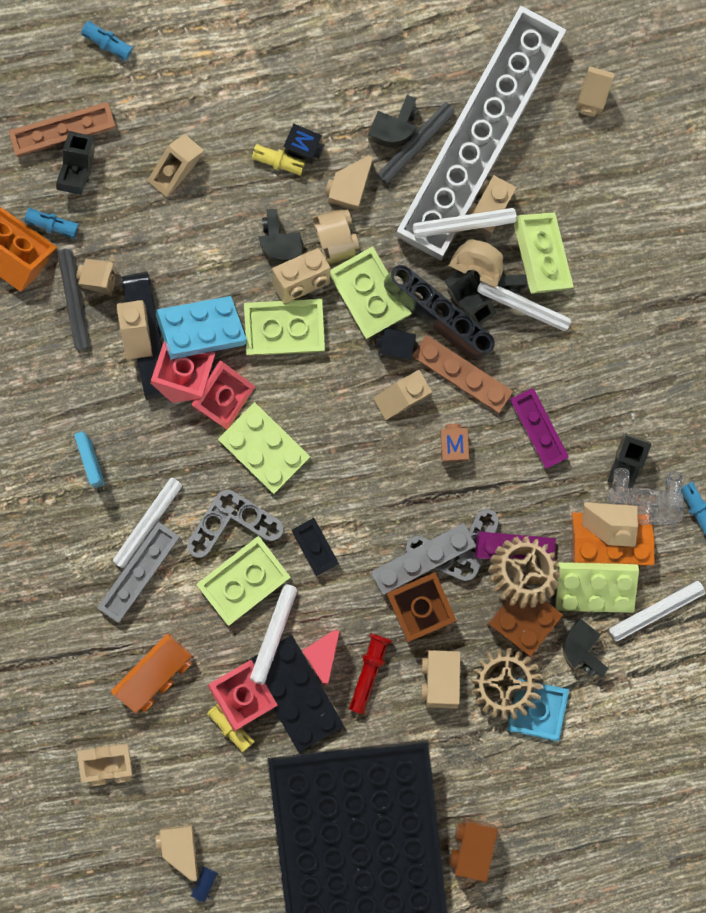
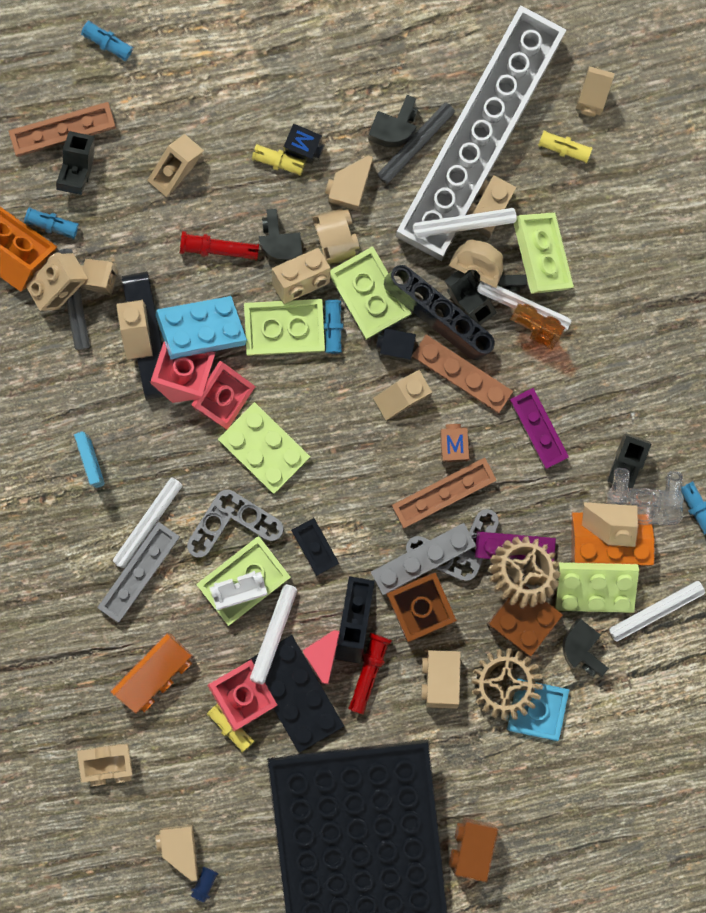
none -> tan brick [26,253,88,311]
none -> red pin [180,231,259,261]
none -> white hinge [210,571,268,610]
none -> dark azure pin [324,300,344,354]
none -> black slope [335,576,375,664]
none -> nougat plate [392,457,497,529]
none -> clear orange plate [510,303,565,350]
none -> light yellow pin [538,130,592,163]

